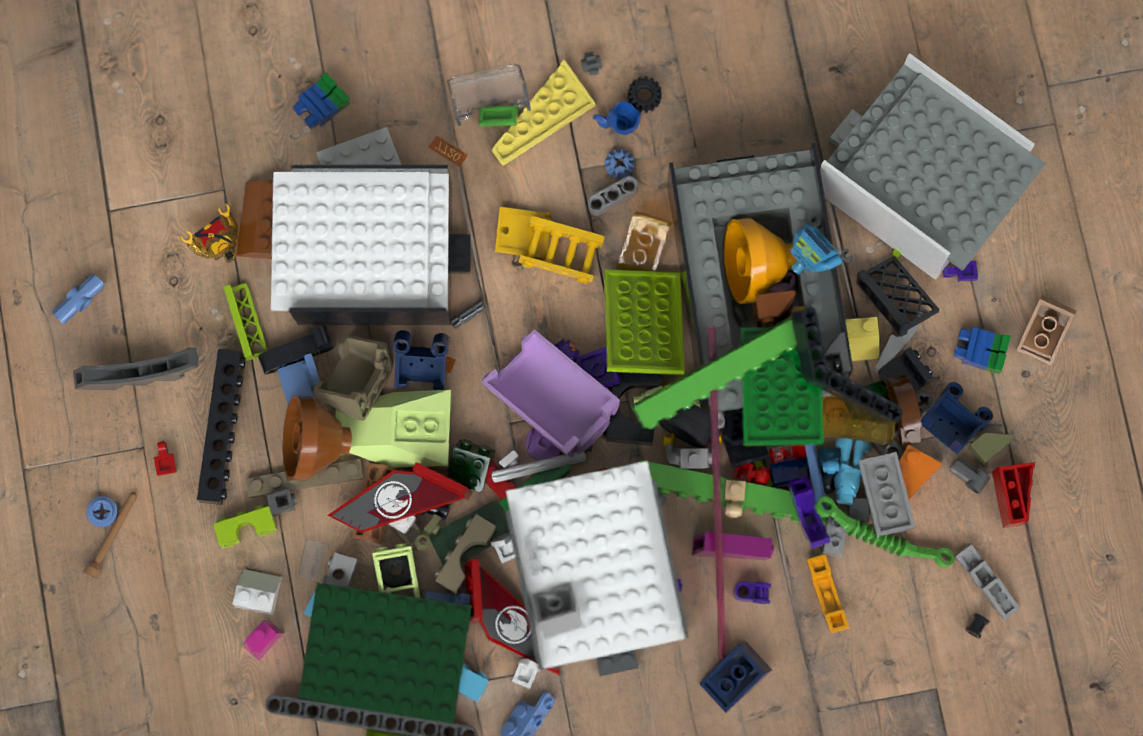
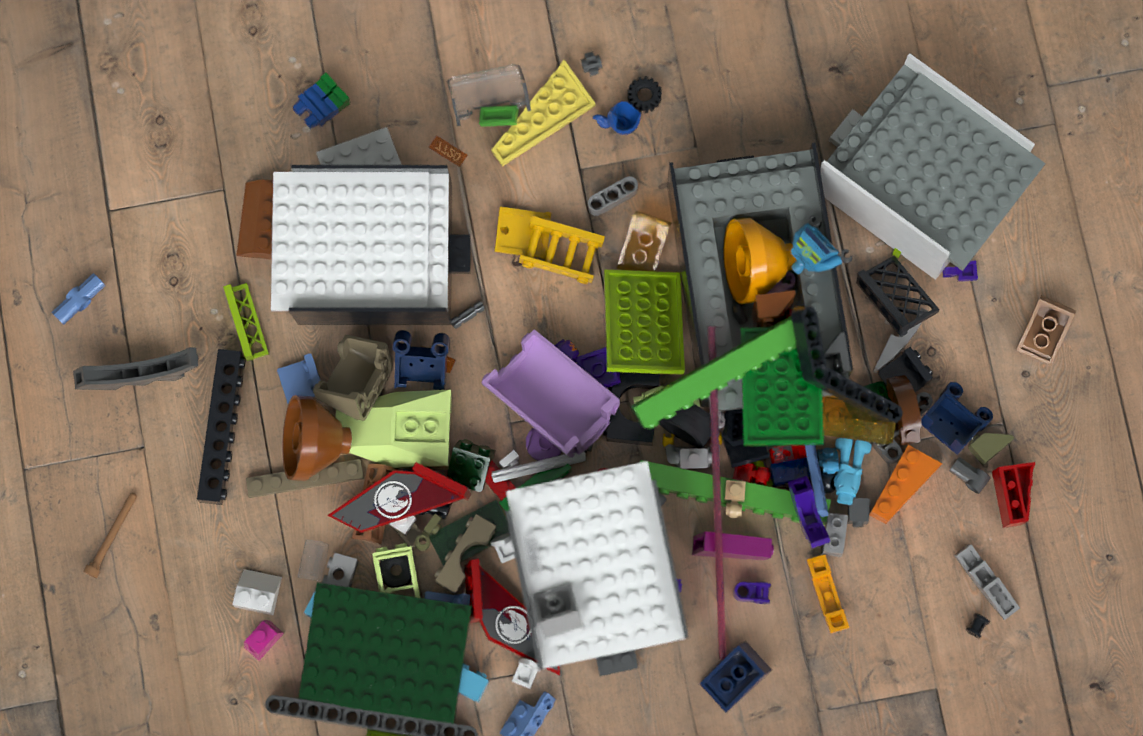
medium blue gear [86,496,118,528] -> none
red plate [154,441,177,477] -> none
torso [179,203,238,263] -> none
lime arch [213,505,278,549] -> none
black beam [258,325,334,375] -> none
dark grey brick [266,489,298,517] -> none
medium blue gear [605,148,635,179] -> none
bright green piece [815,496,955,568] -> none
light yellow slope [845,317,879,361] -> none
light grey plate [858,452,916,537] -> none
blue hips [953,327,1011,374] -> none

